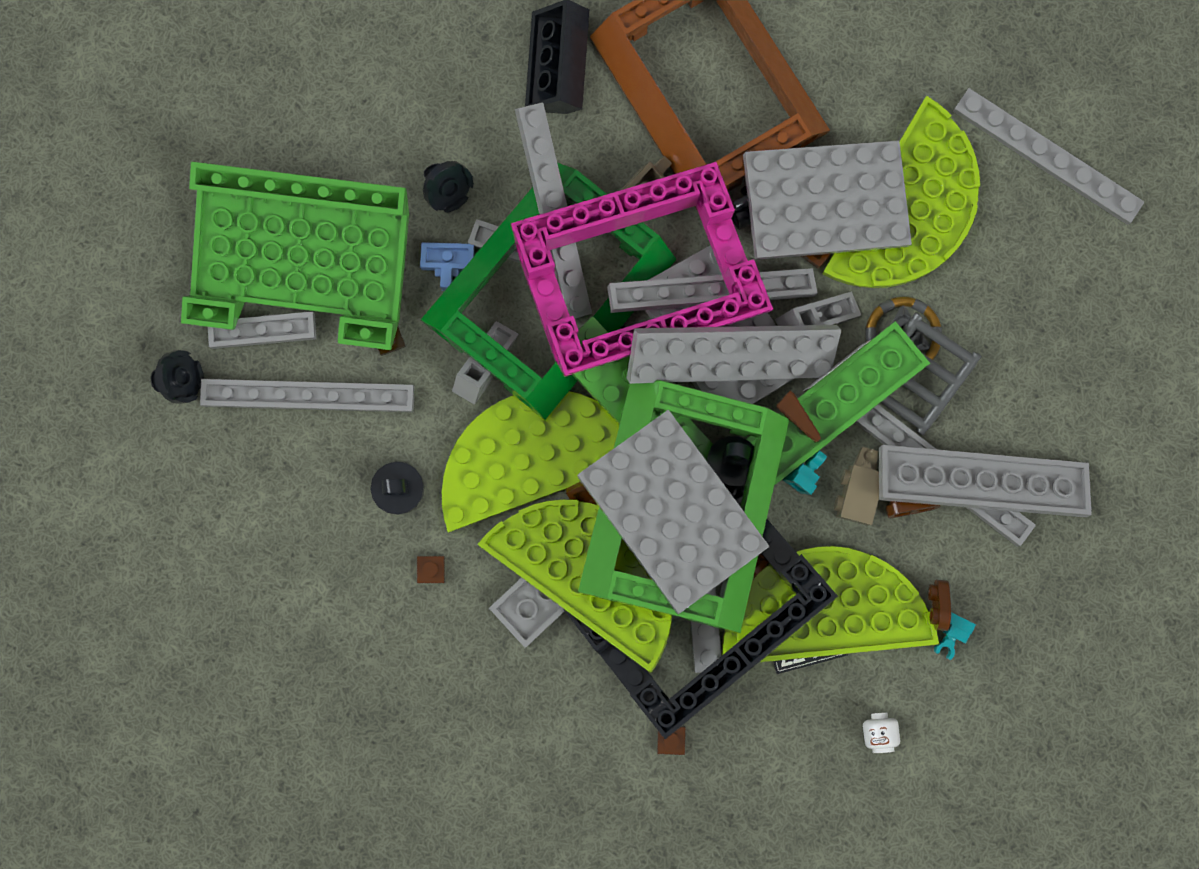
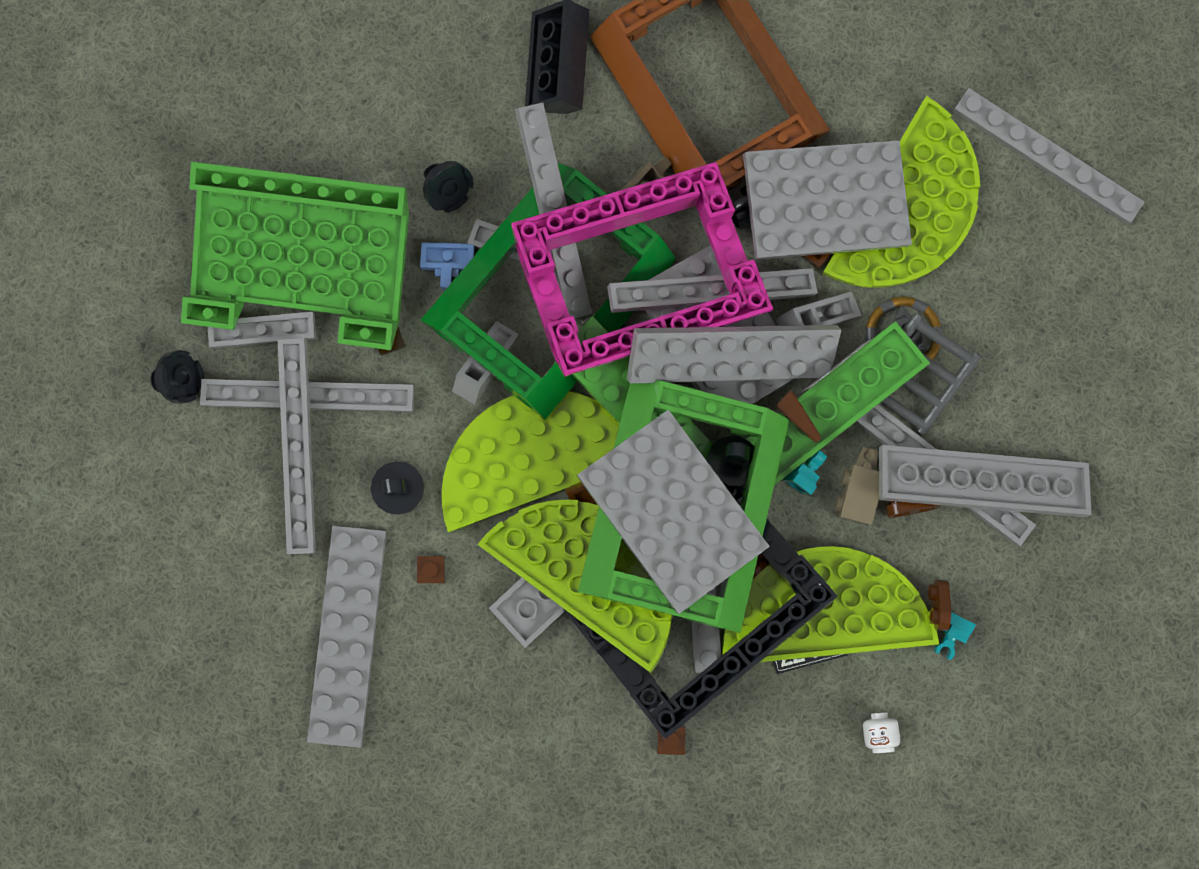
none -> light grey plate [277,338,316,554]
none -> light grey plate [307,526,387,748]

